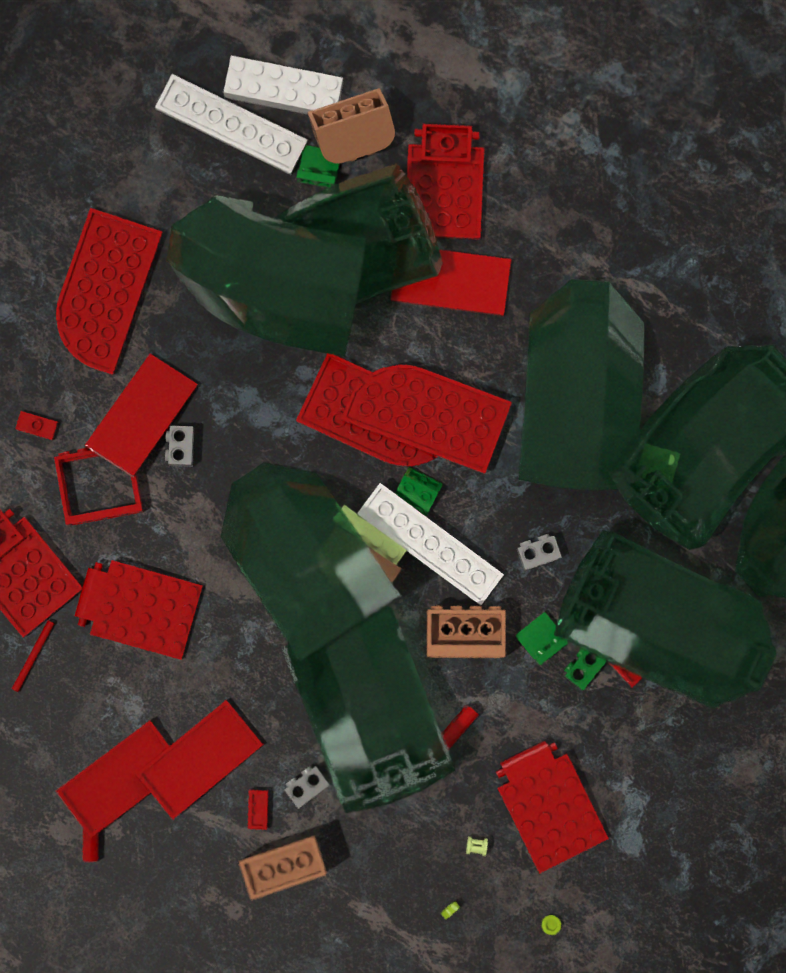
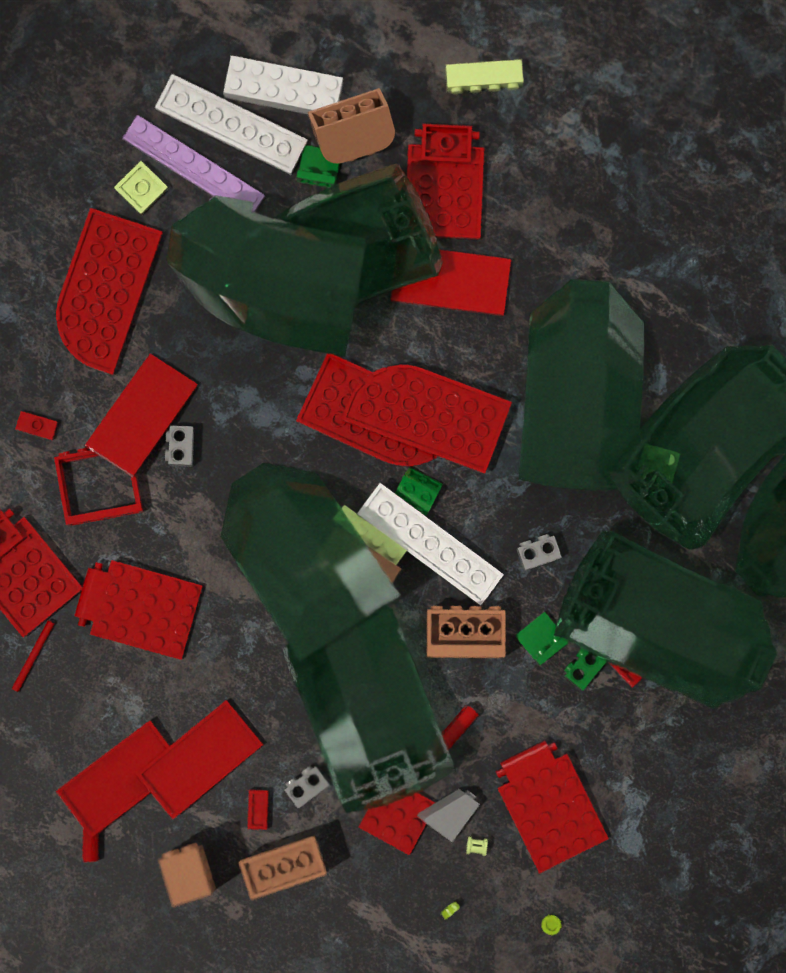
none -> yellowish green plate [114,161,168,215]
none -> lavender plate [123,115,265,219]
none -> nougat brick [159,843,216,906]
none -> red plate [359,776,435,855]
none -> light grey slope [417,789,480,842]
none -> yellowish green brick [445,60,523,94]

